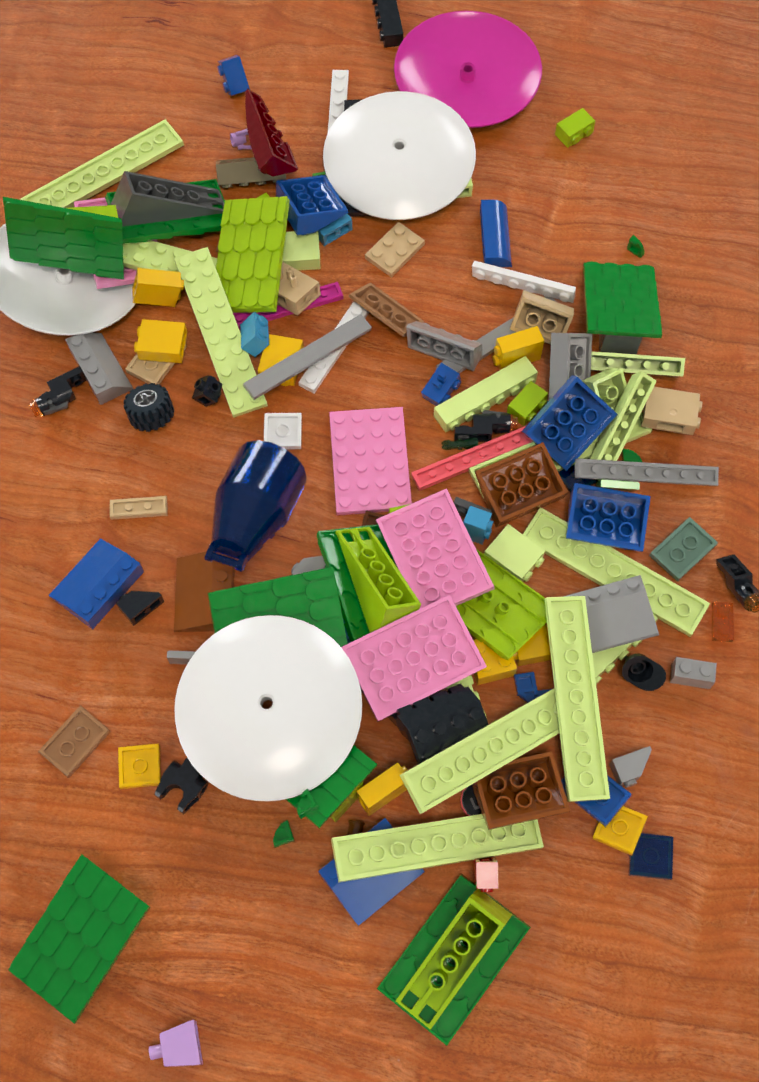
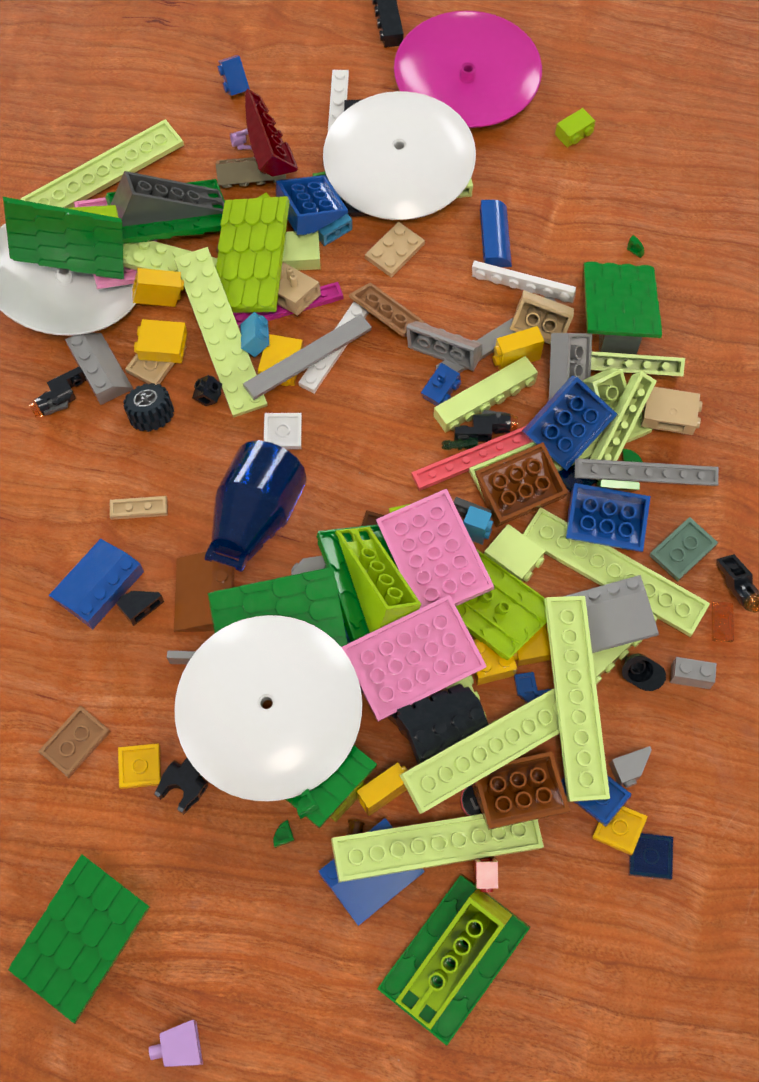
bright pink plate [329,407,412,515] -> none
lime brick [507,381,548,426] -> none

